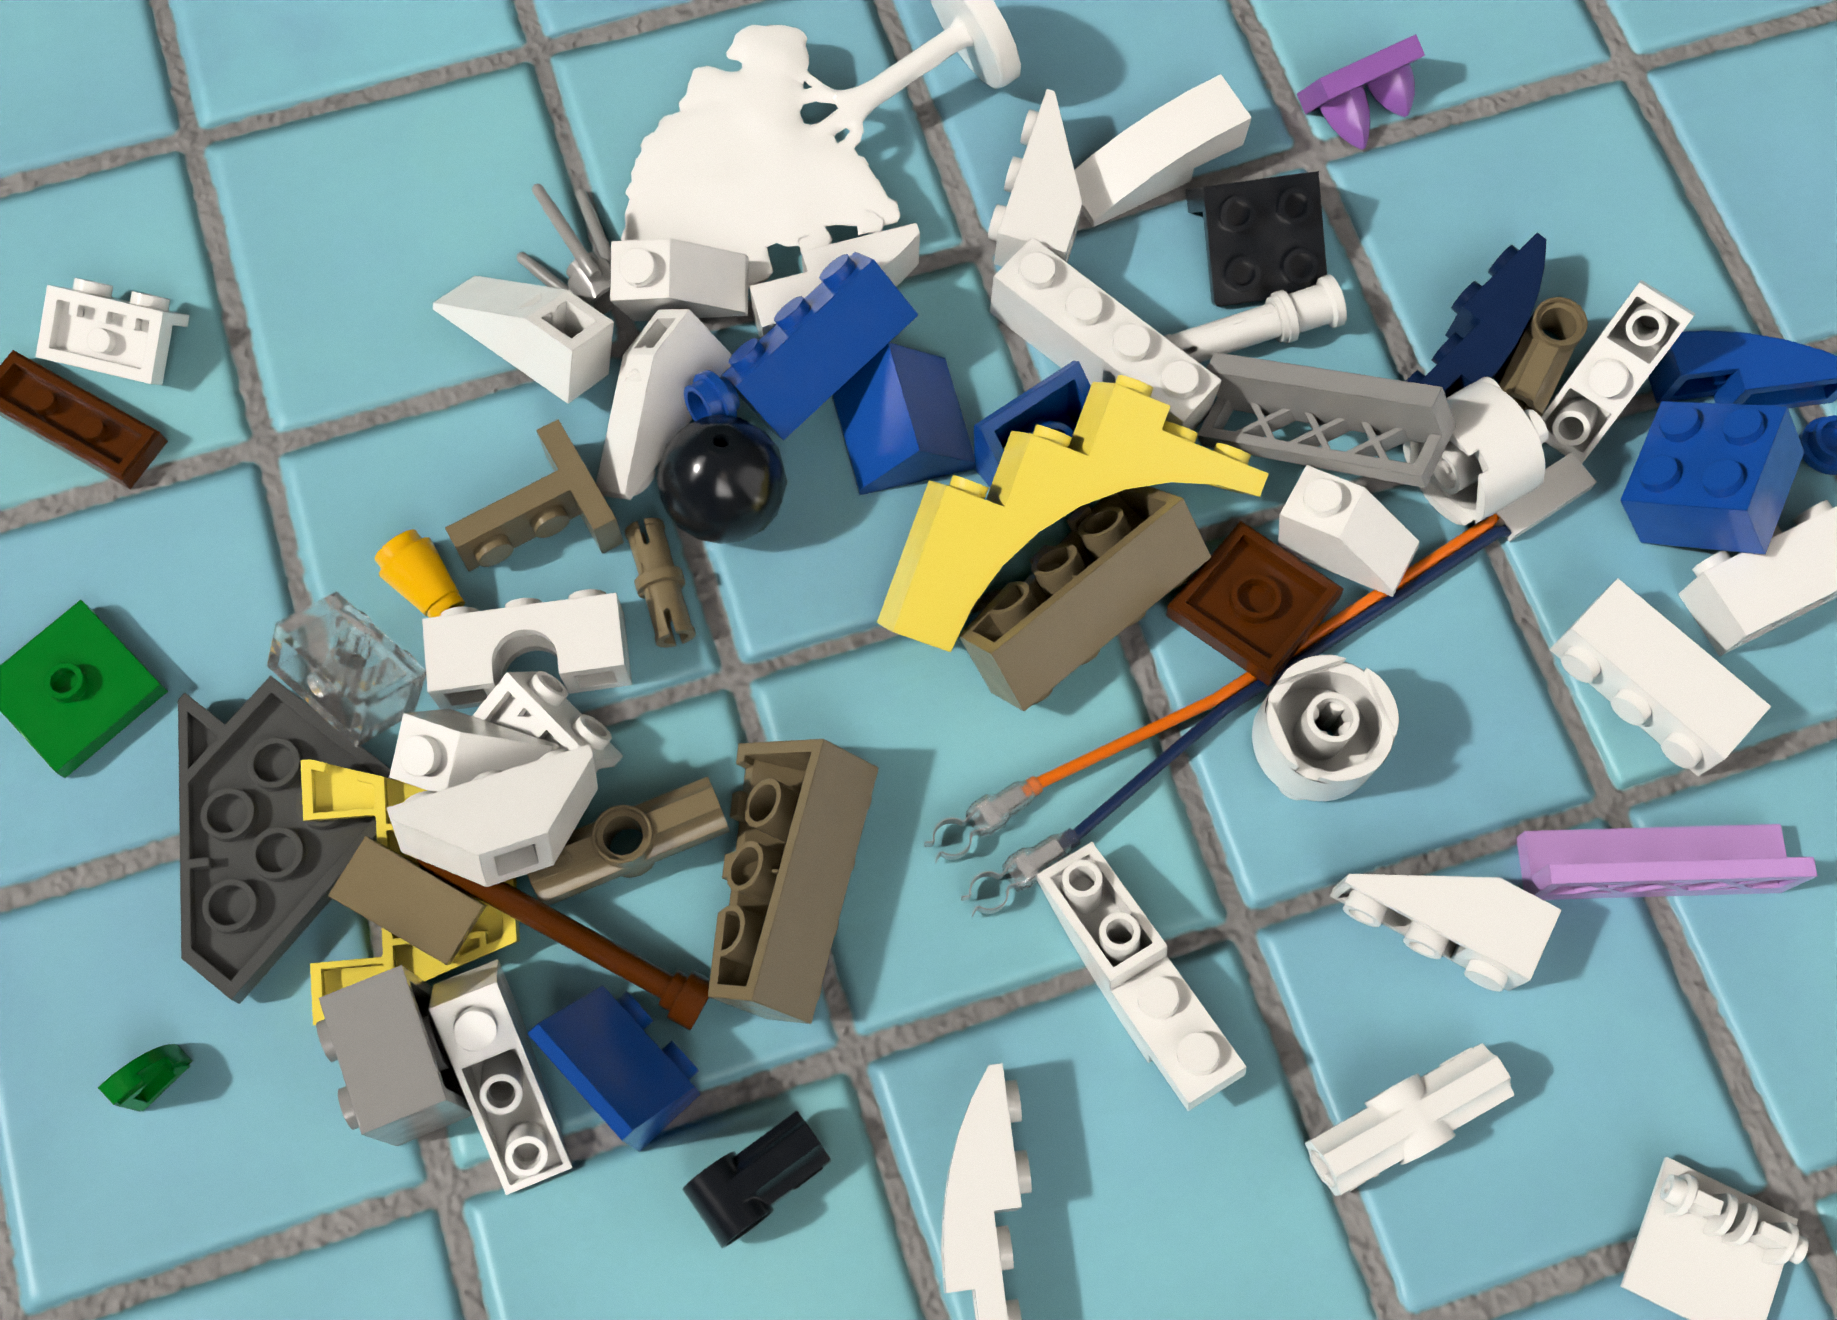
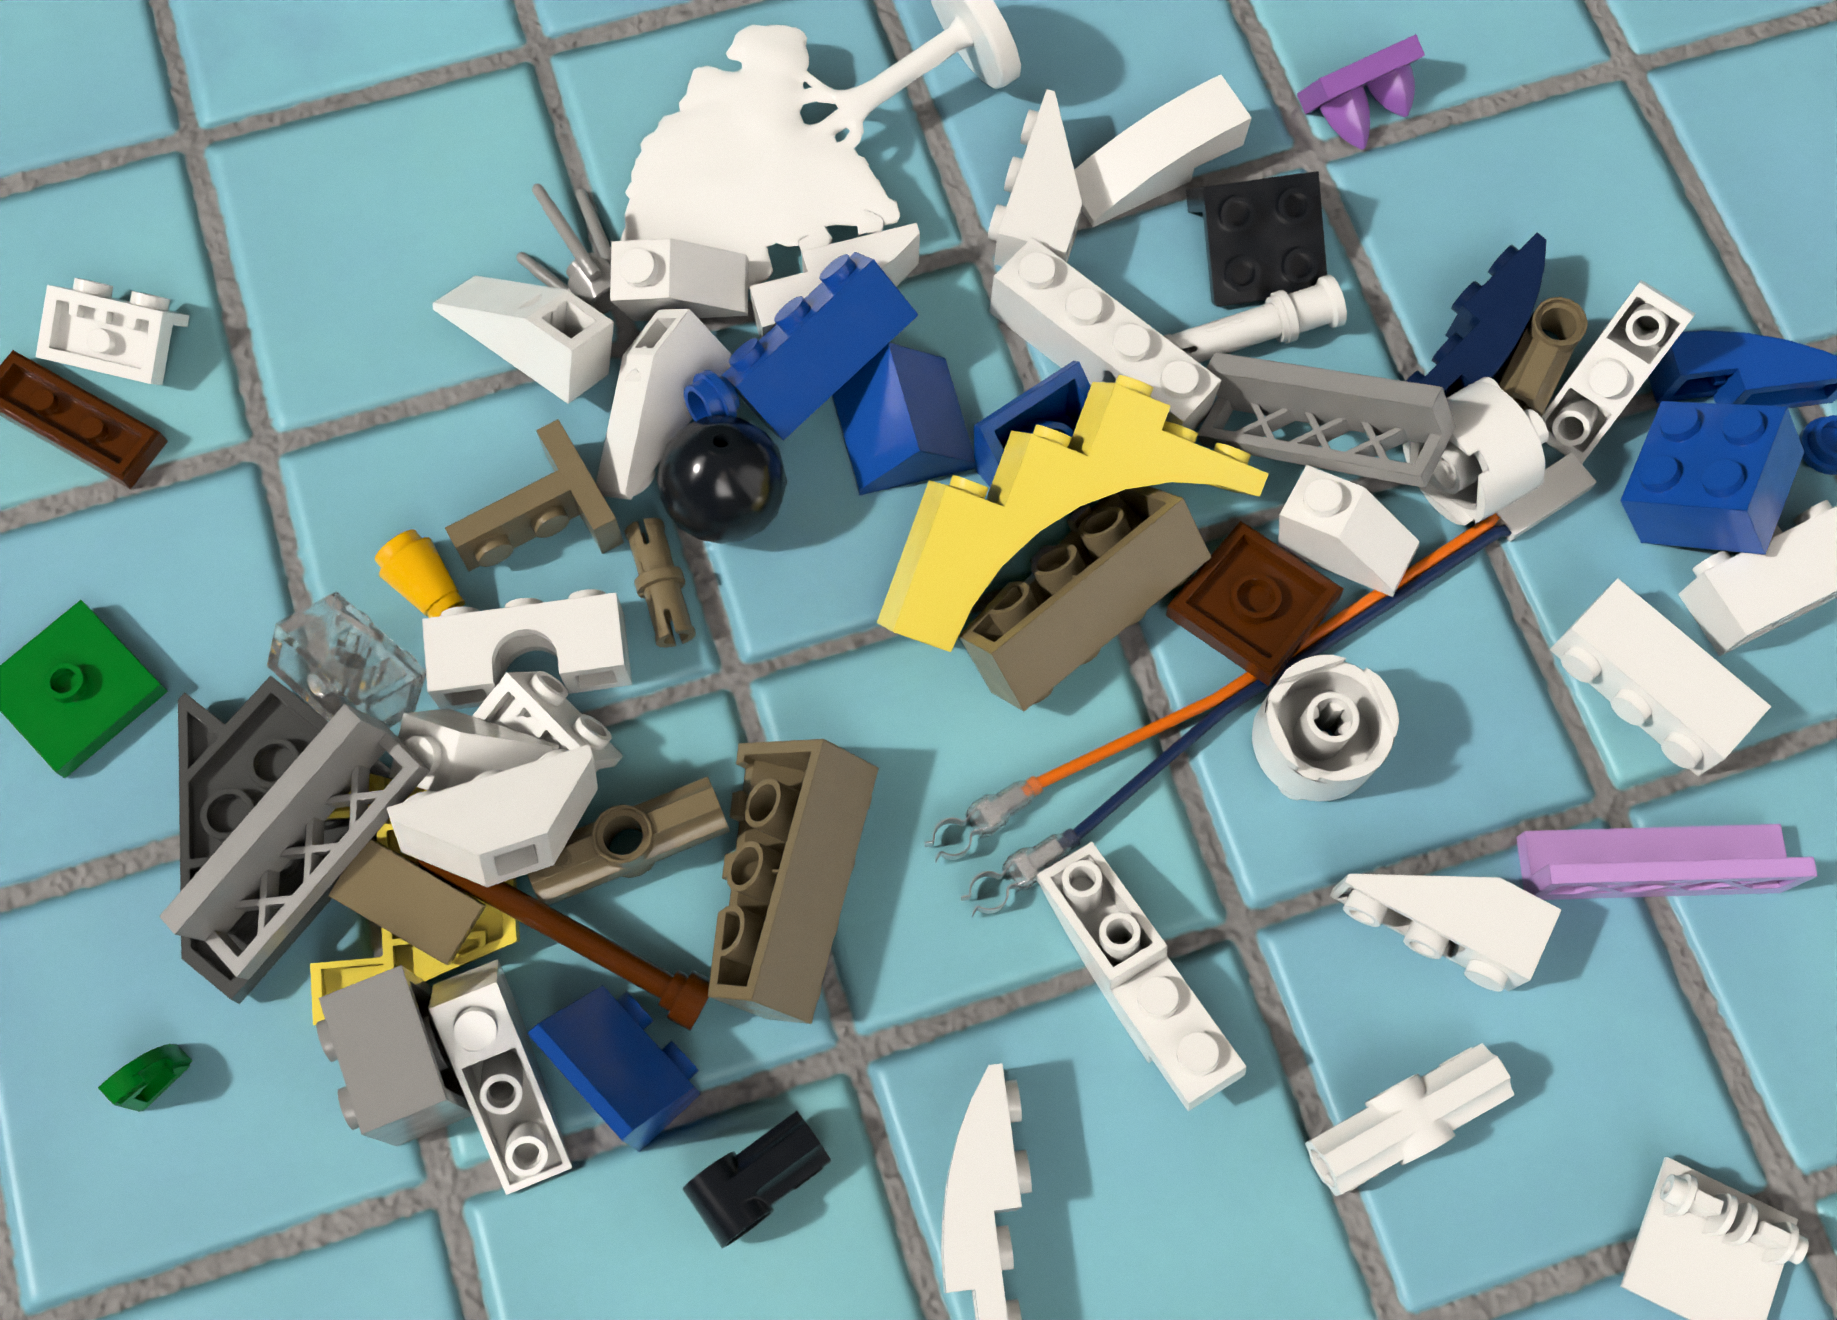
none -> light grey fence [159,704,431,980]

